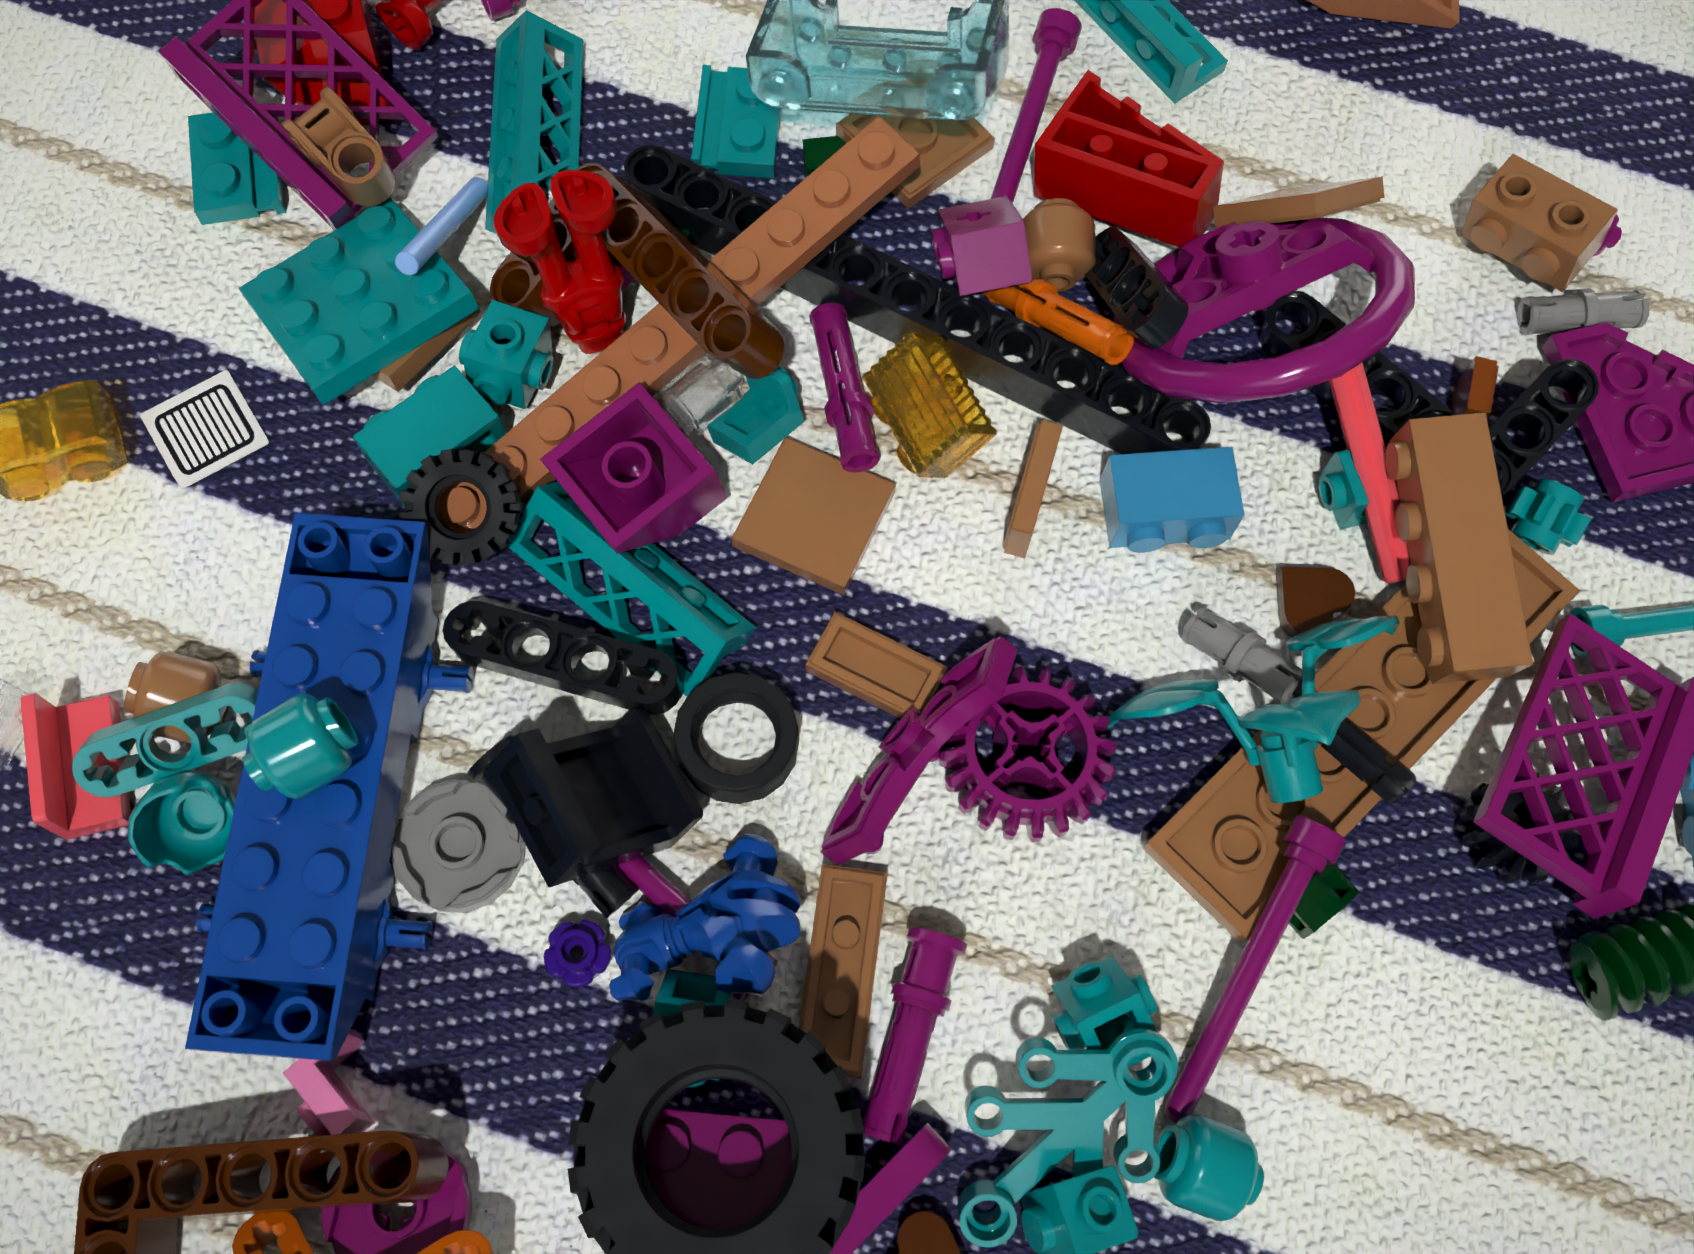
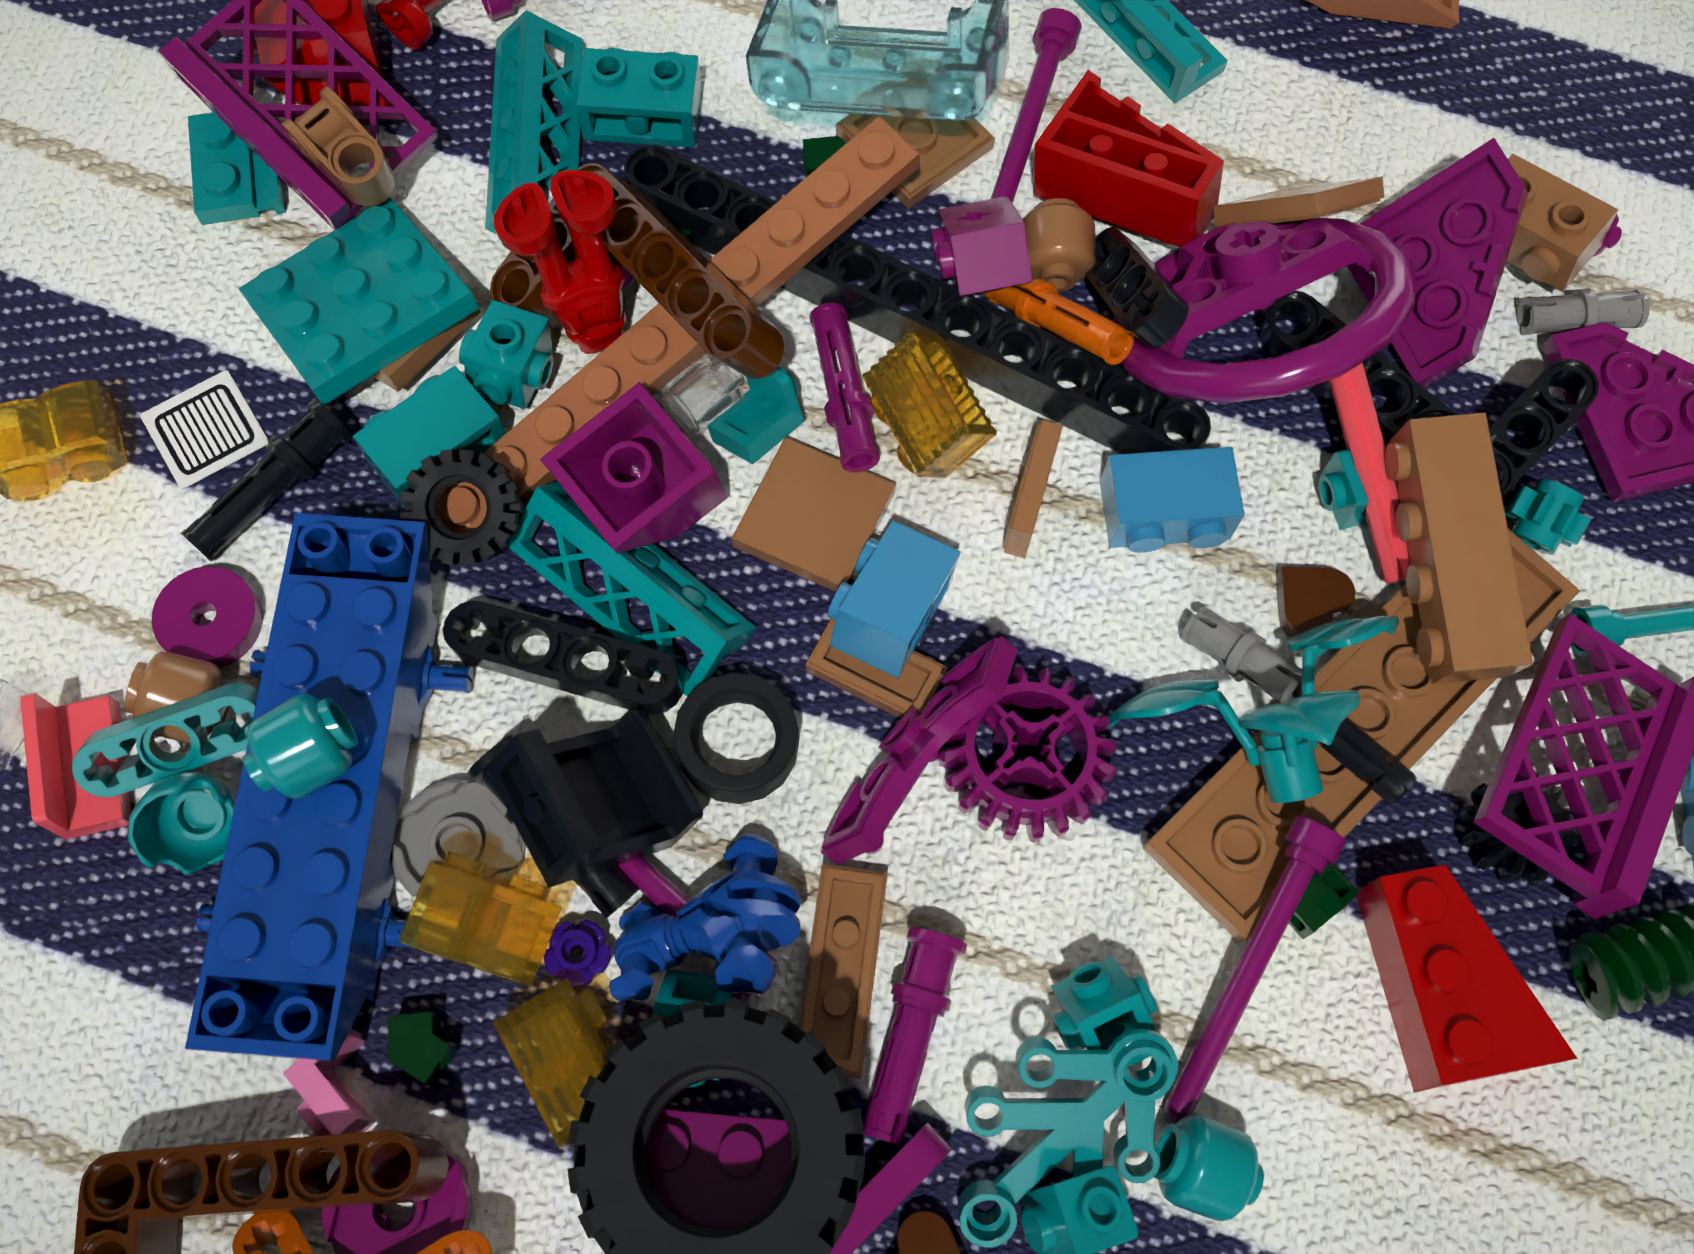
light blue bar [395,177,488,275] -> none
teal plate [691,65,784,179] -> none
dark orange tile [1450,356,1499,417] -> none
none -> magenta piece [152,566,263,668]
none -> black pin [181,398,353,562]
none -> dark green piece [388,1011,458,1087]
none -> clear yellow brick [399,851,562,986]
none -> clear yellow brick [493,979,610,1151]
none -> teal brick [576,48,702,148]
none -> dark azure brick [827,520,961,679]
none -> magenta plate [1347,138,1528,388]
none -> red wedge [1356,865,1578,1093]

